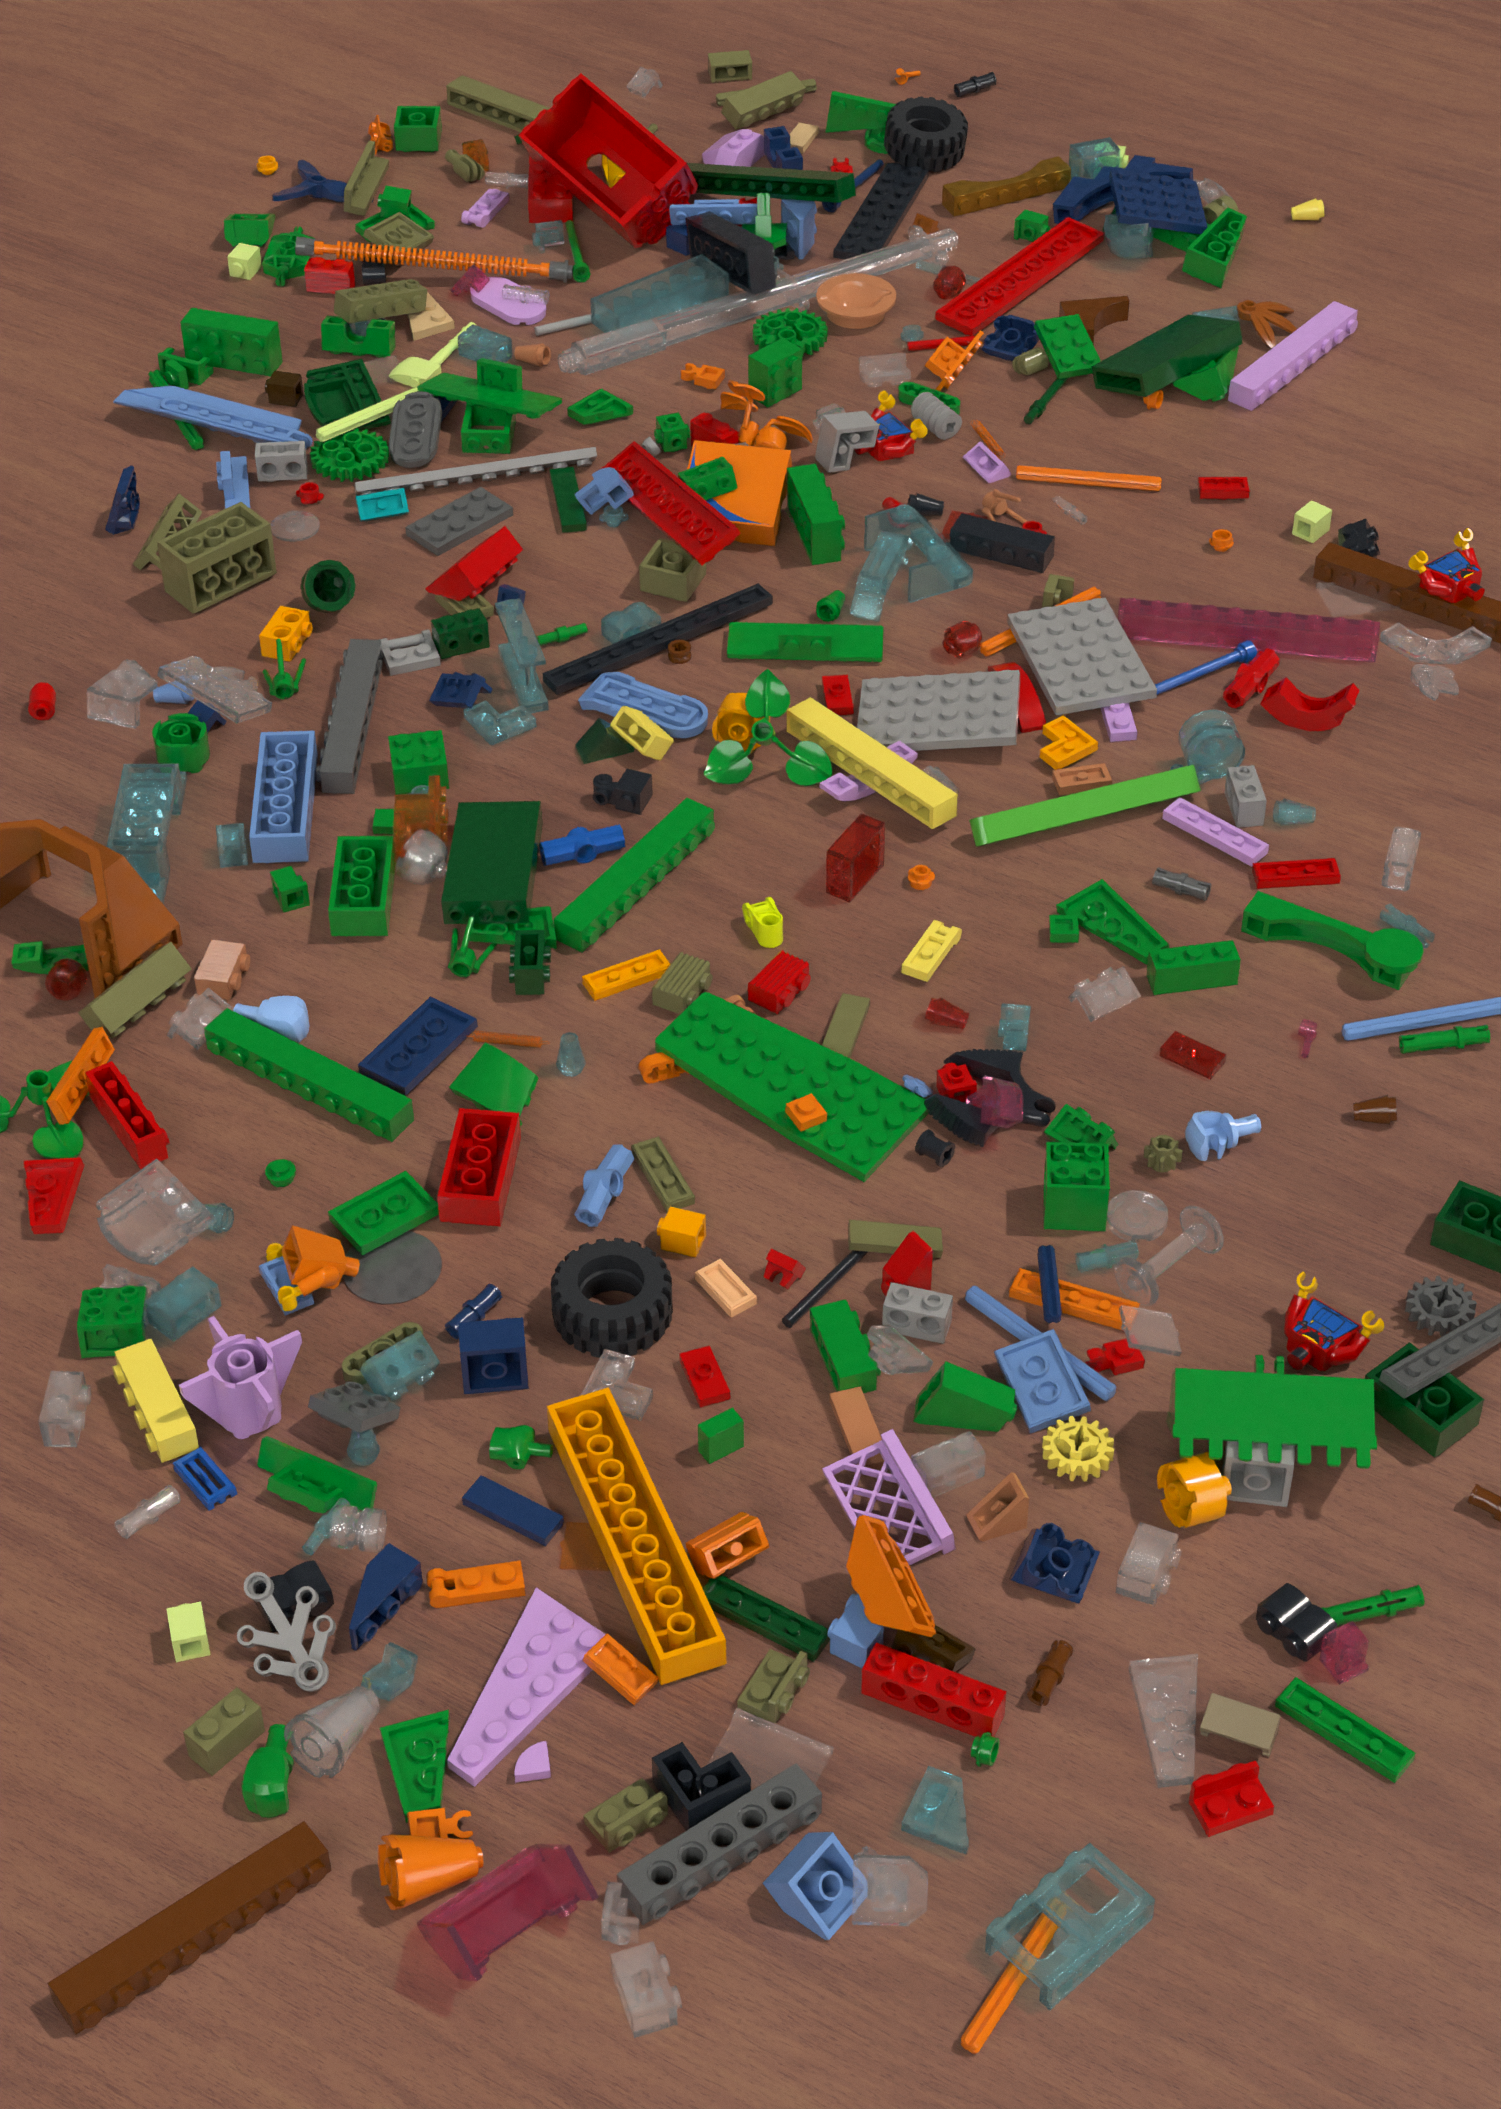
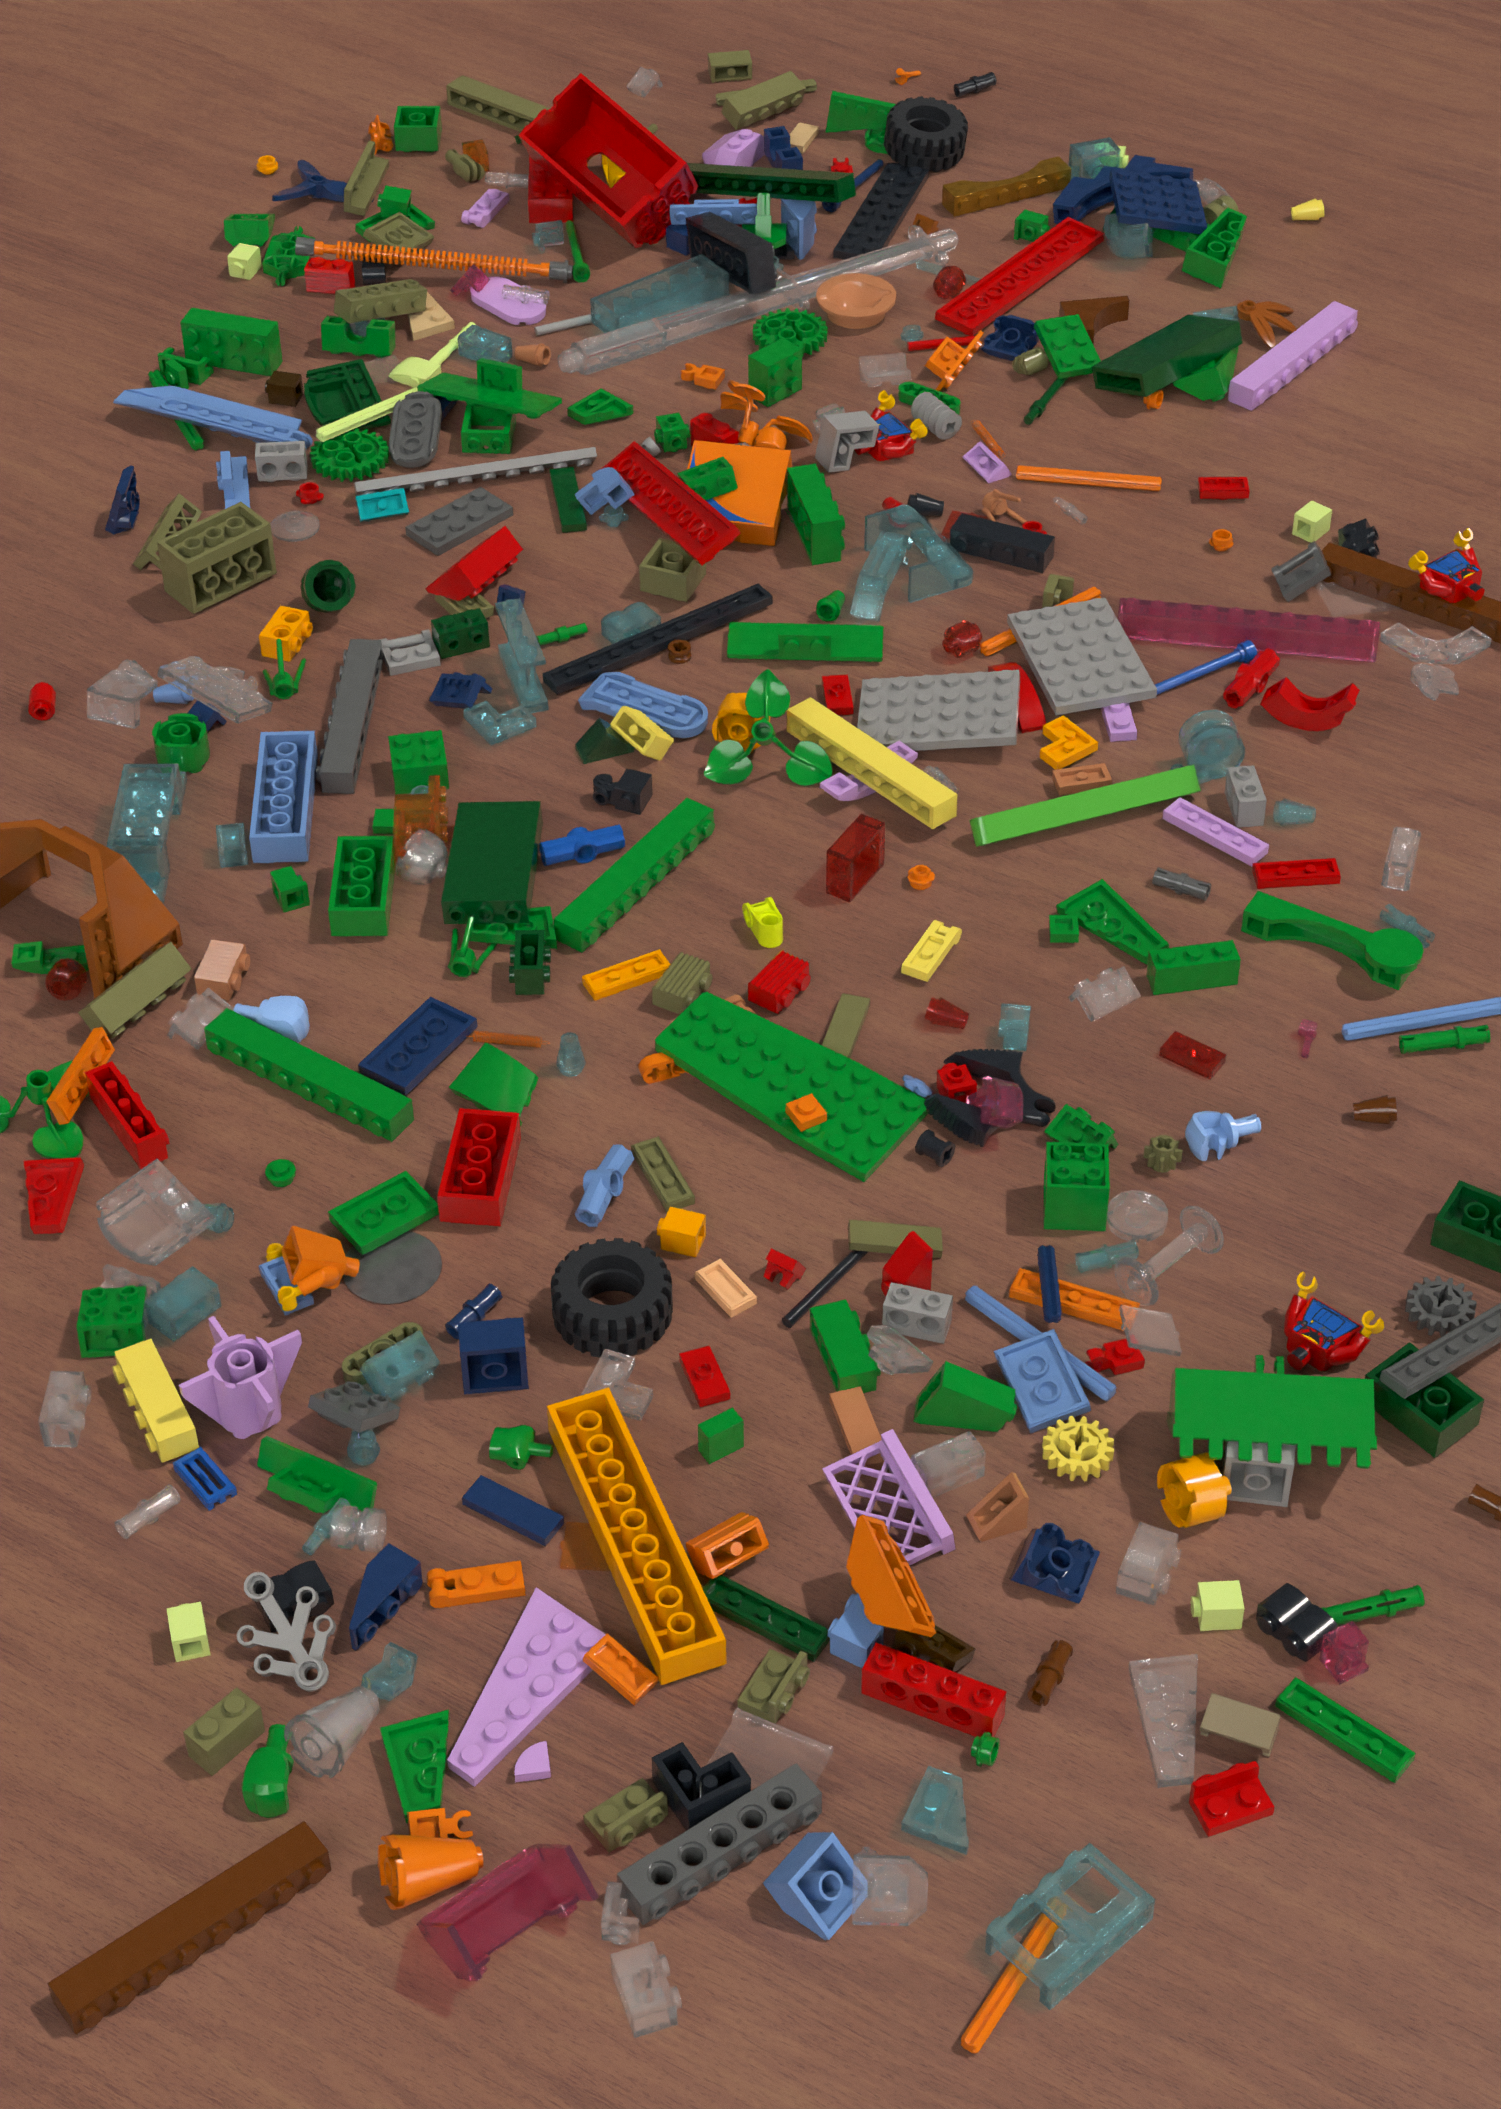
none -> yellowish green brick [1191,1580,1245,1631]
none -> dark grey plate [1271,541,1331,602]

